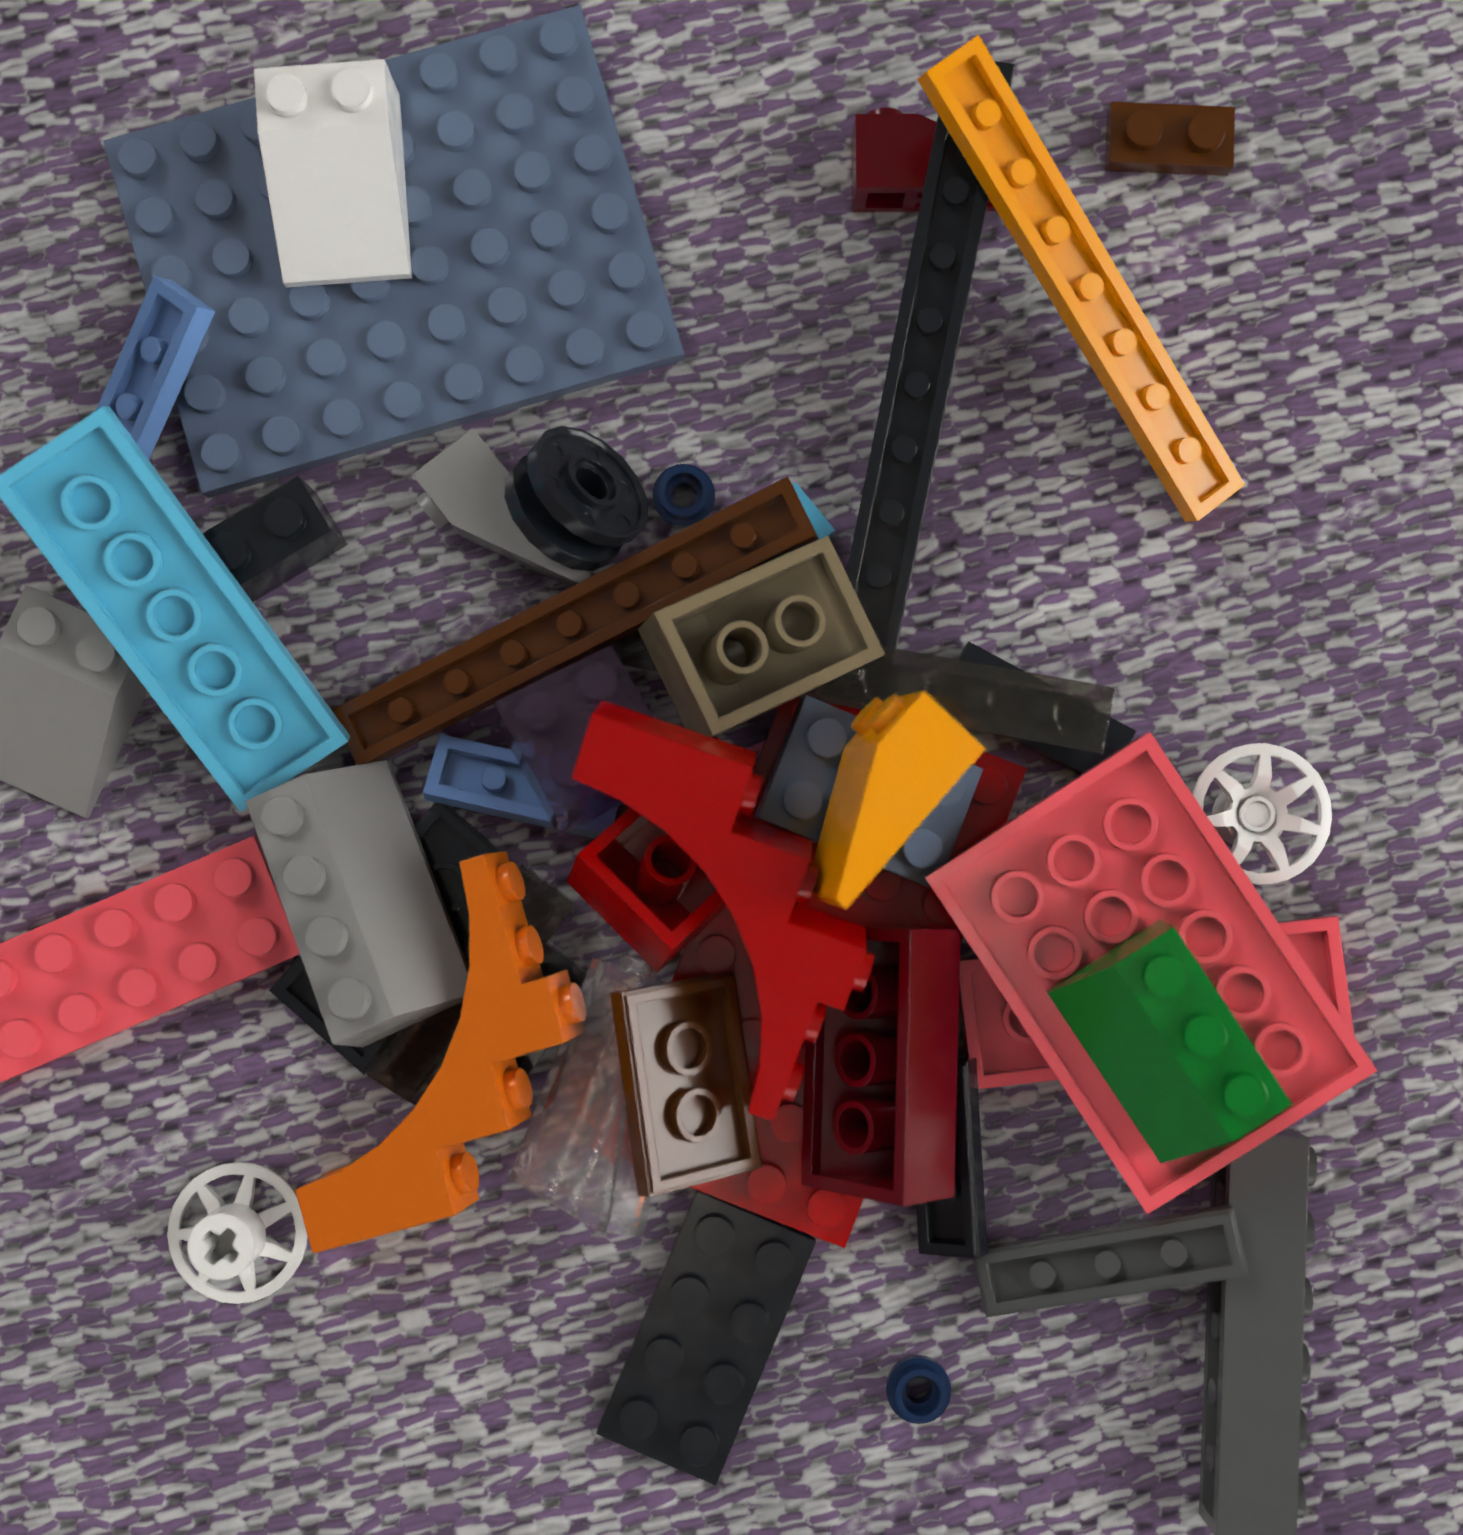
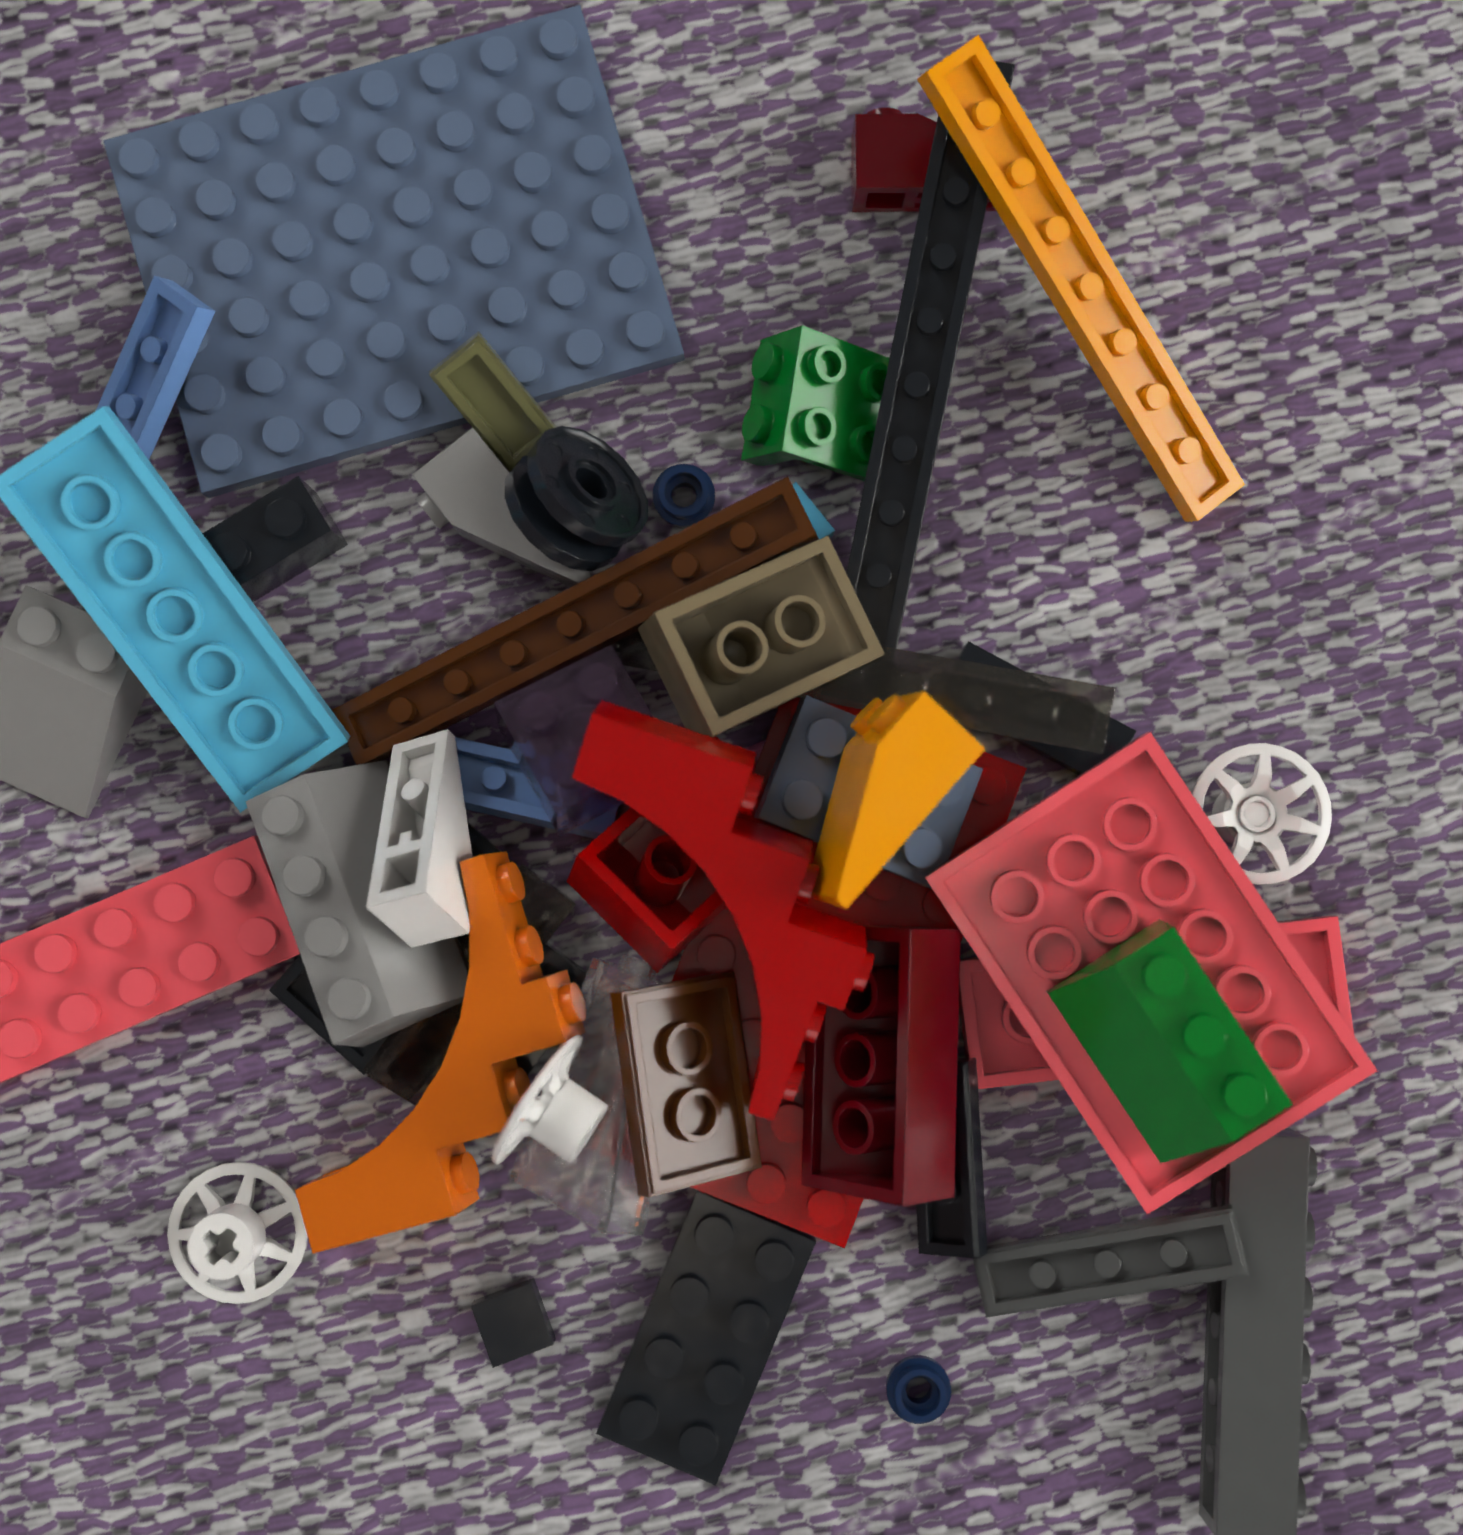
white slope [254,59,412,288] -> none
reddish brown plate [1105,102,1235,176] -> none
none -> white slope [366,729,473,948]
none -> olive tile [429,331,556,472]
none -> black tile [471,1278,556,1368]
none -> white wheel [492,1035,609,1165]
none -> green bracket [741,325,889,481]

